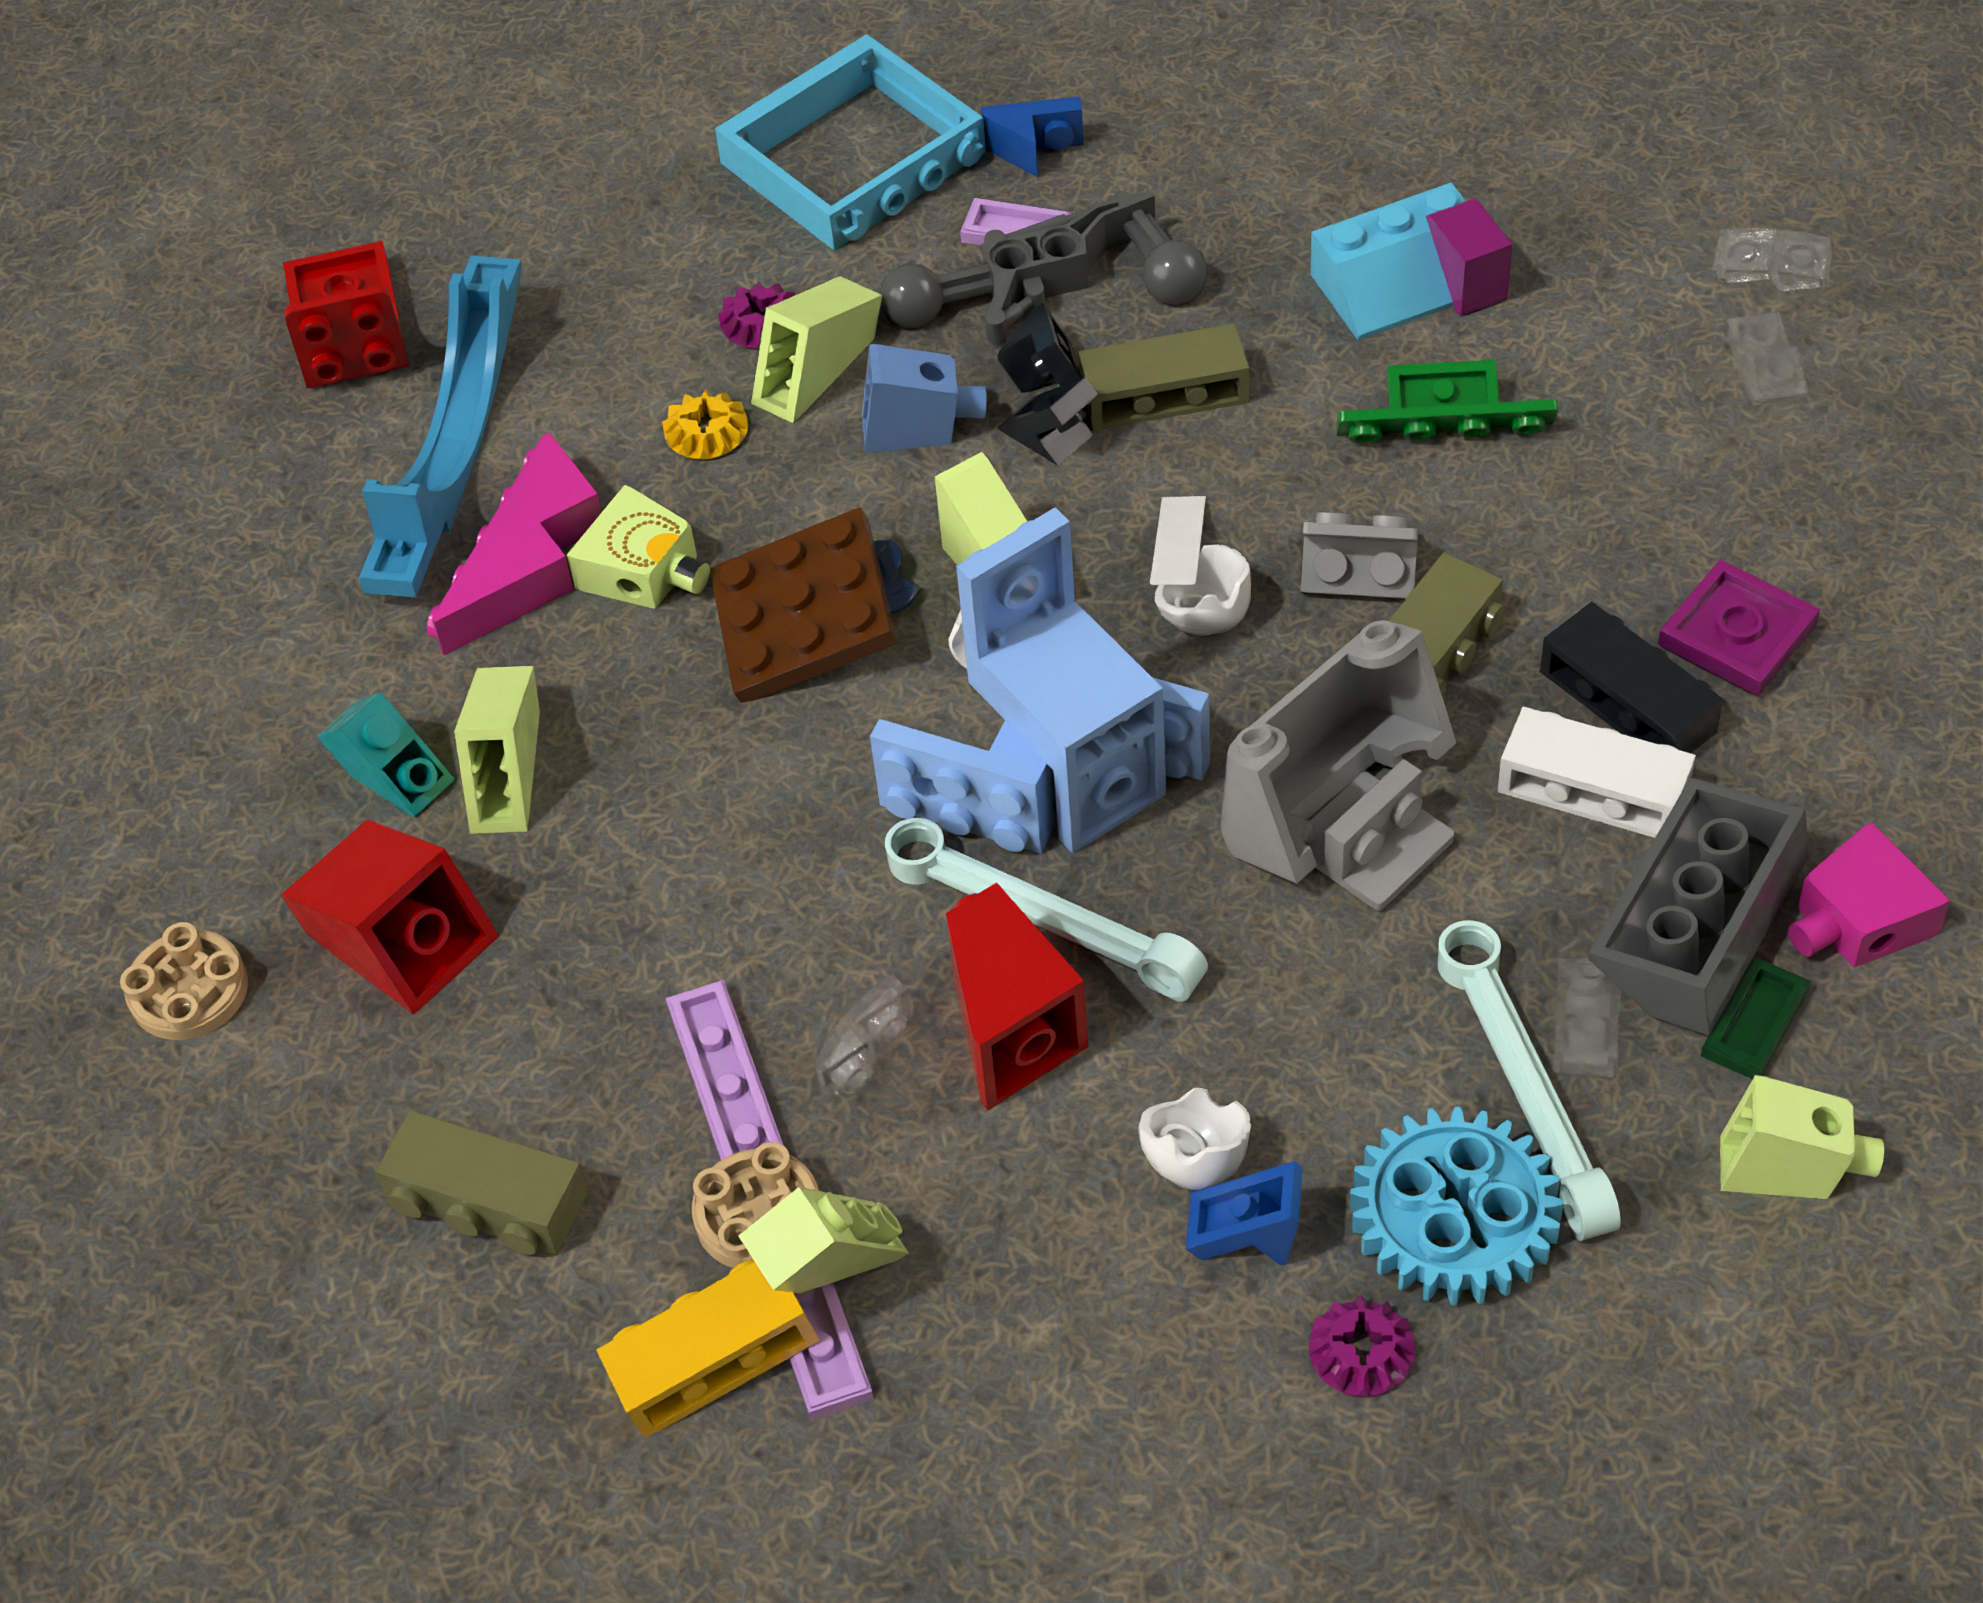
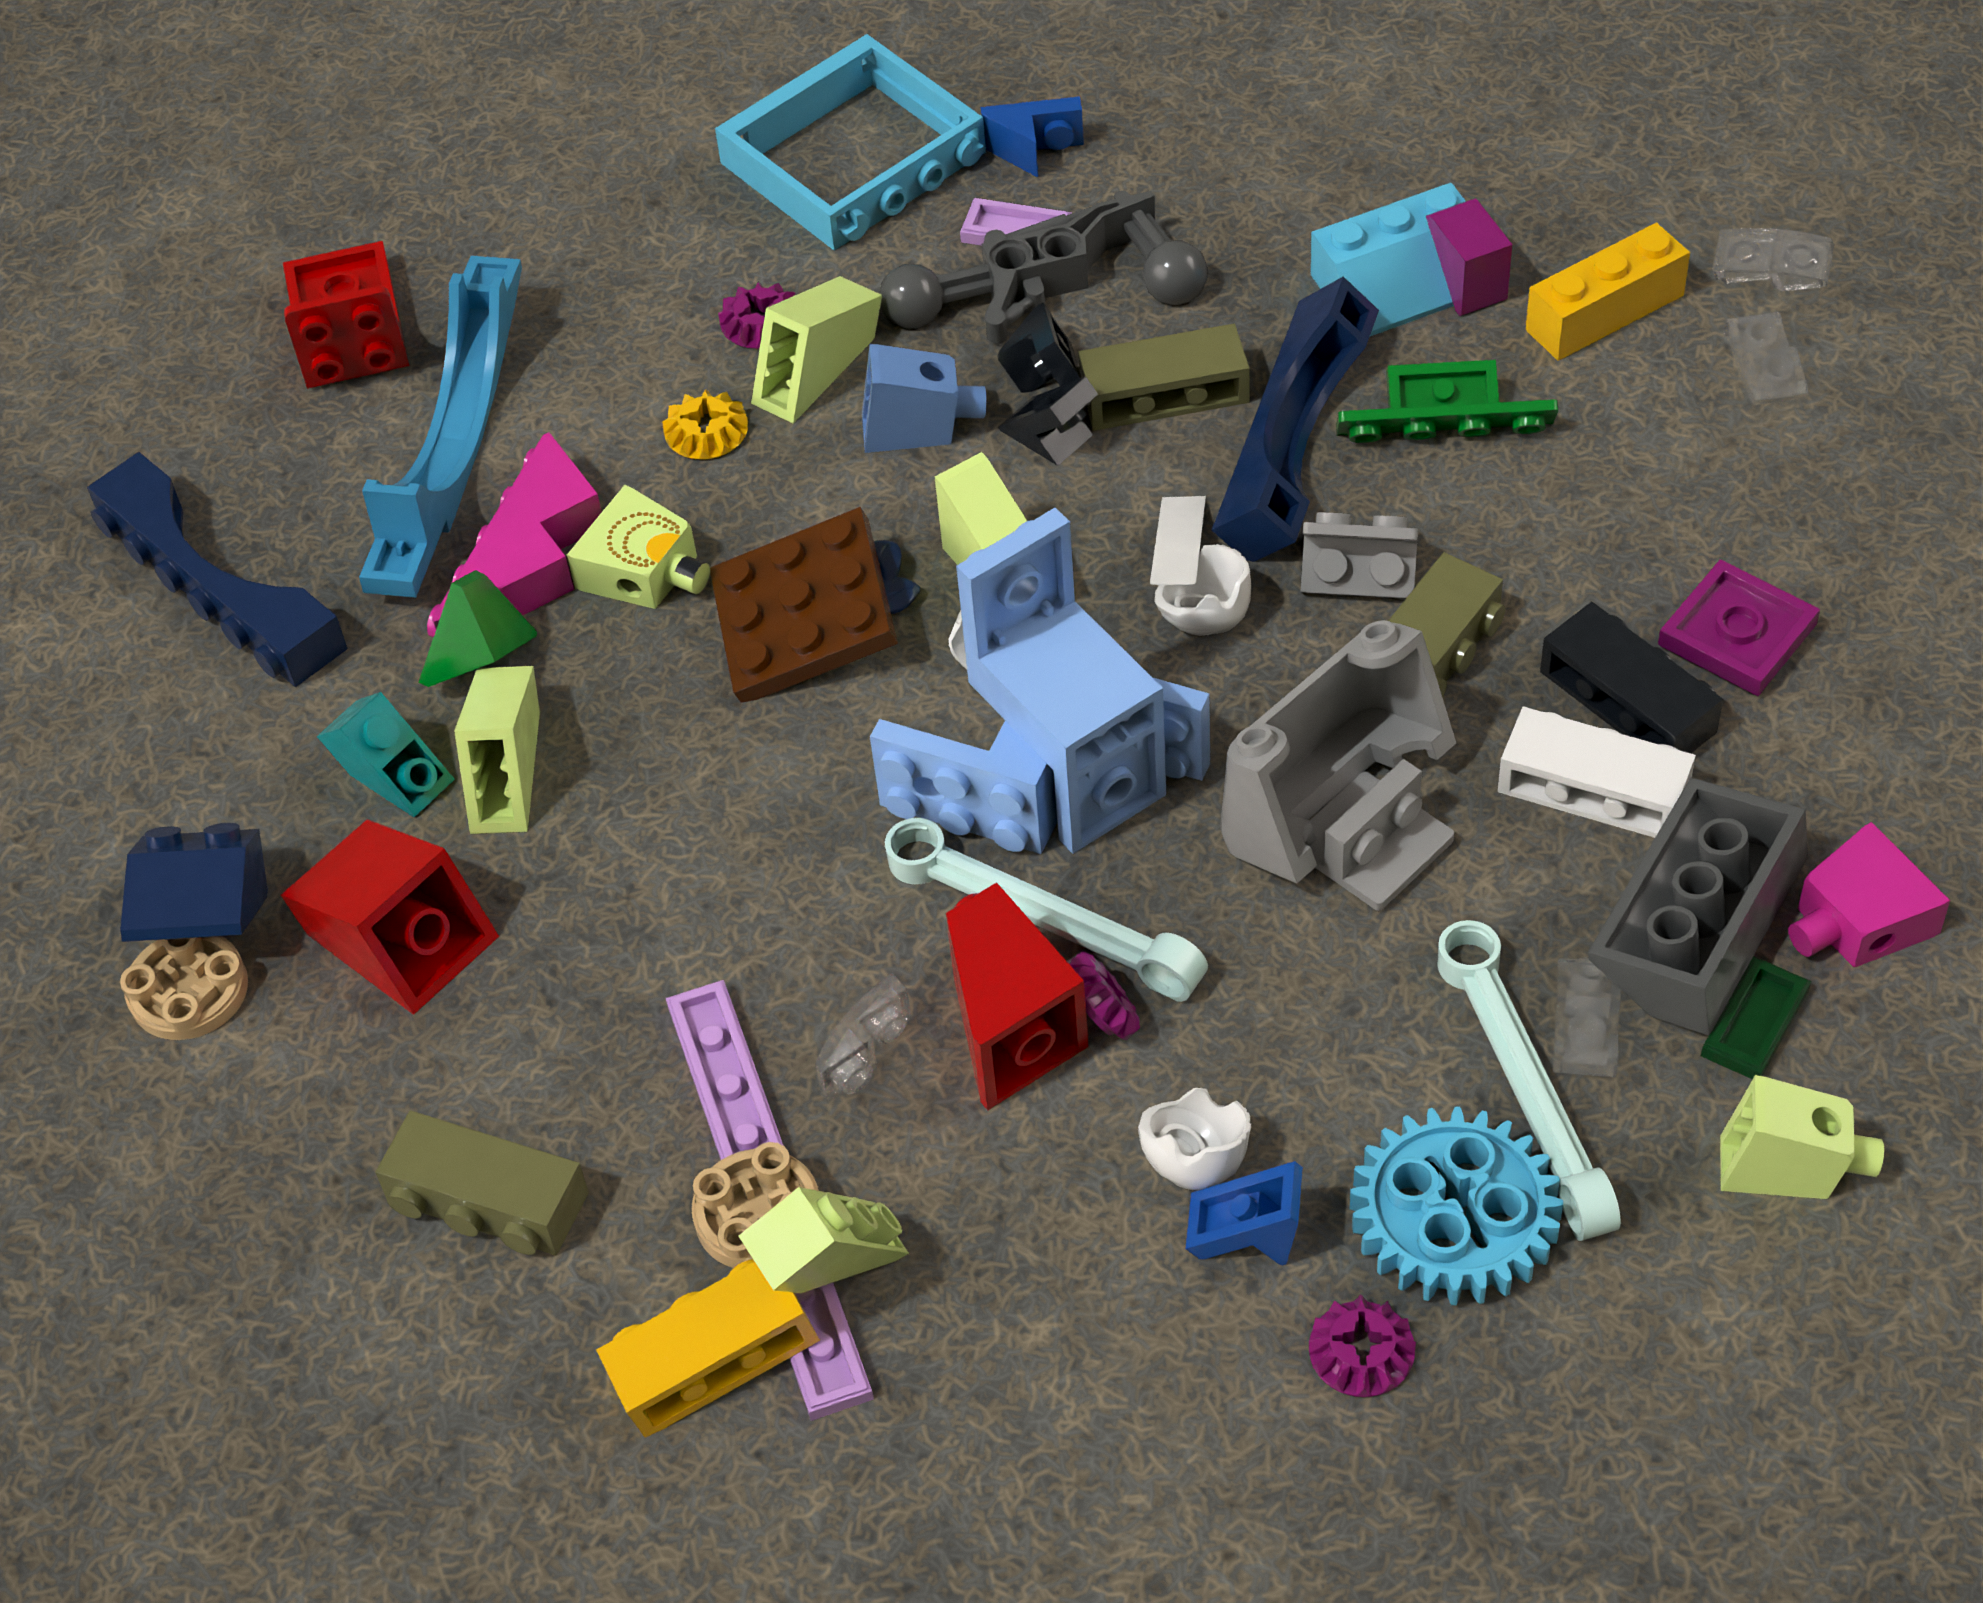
none -> dark blue arch [87,452,348,687]
none -> dark blue slope [120,823,268,942]
none -> green slope [418,570,537,687]
none -> magenta gear [1067,952,1140,1040]
none -> dark blue arch [1211,276,1379,562]
none -> yellow brick [1525,222,1690,361]

